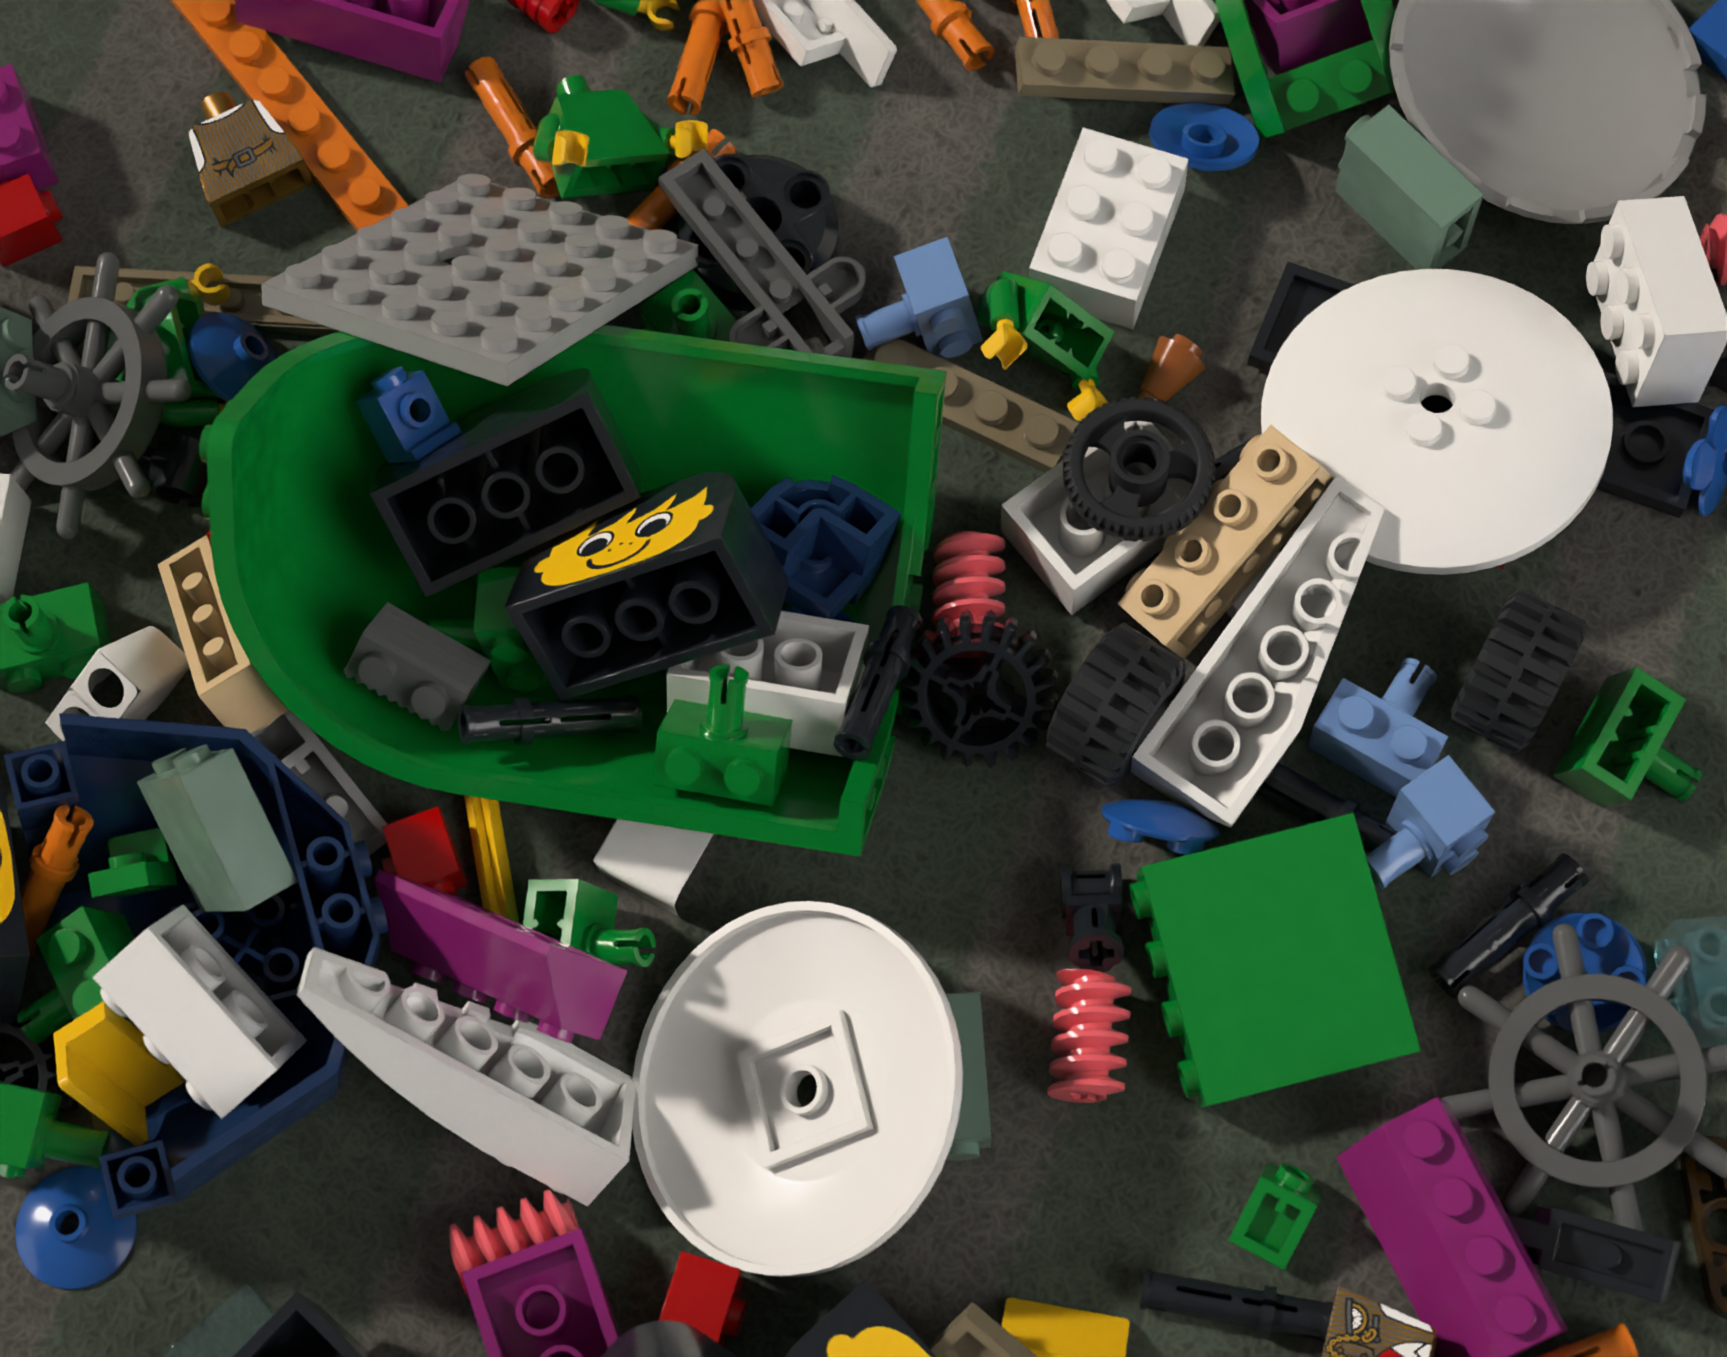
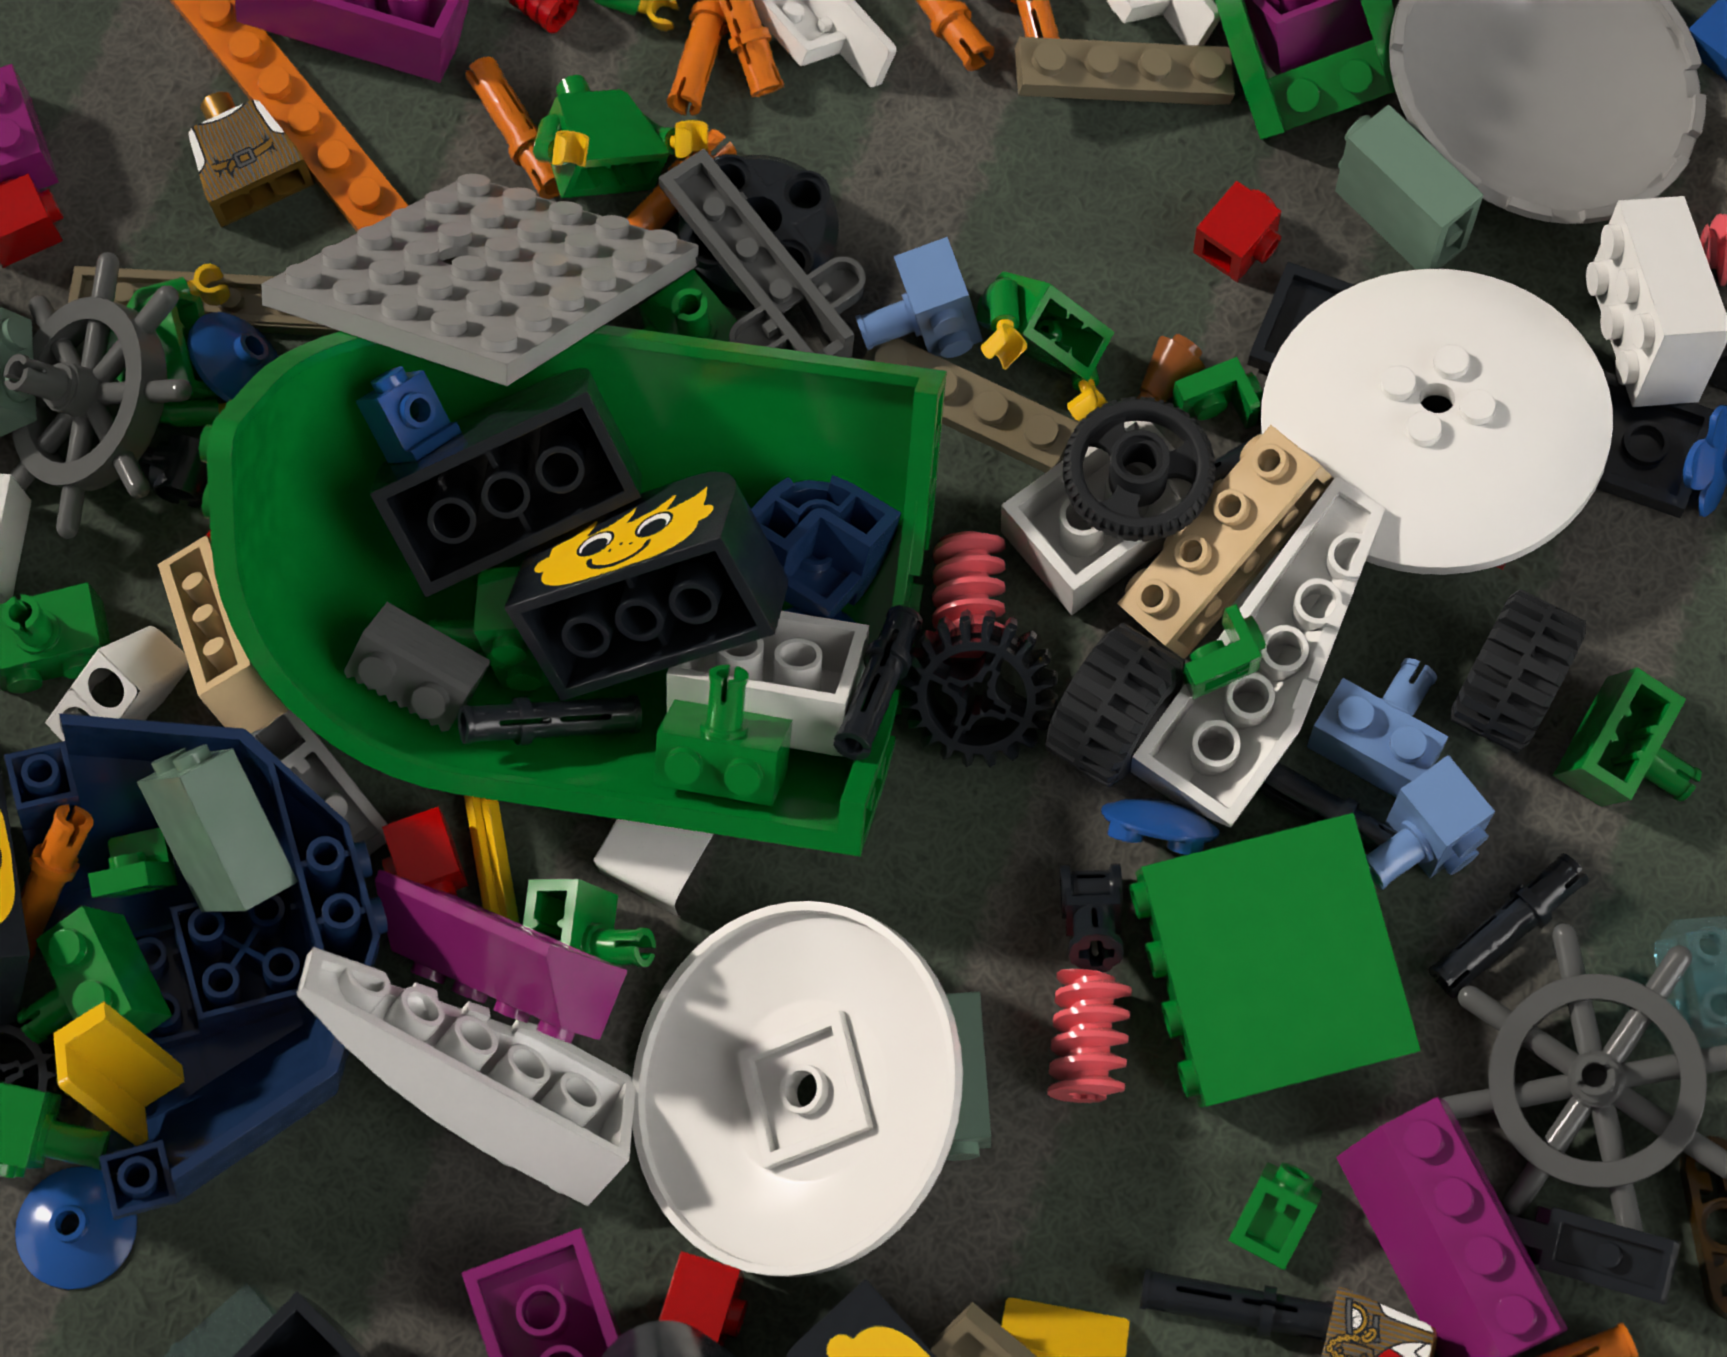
white brick [92,905,307,1119] -> none
coral piece [449,1189,580,1299] -> none
white brick [1029,128,1189,330] -> none
blue dish [1149,102,1259,171] -> none
blue dish [1522,912,1647,1033] -> none
none -> green bracket [1171,357,1263,429]
none -> green bracket [1183,604,1266,700]
none -> red brick [1193,180,1282,282]

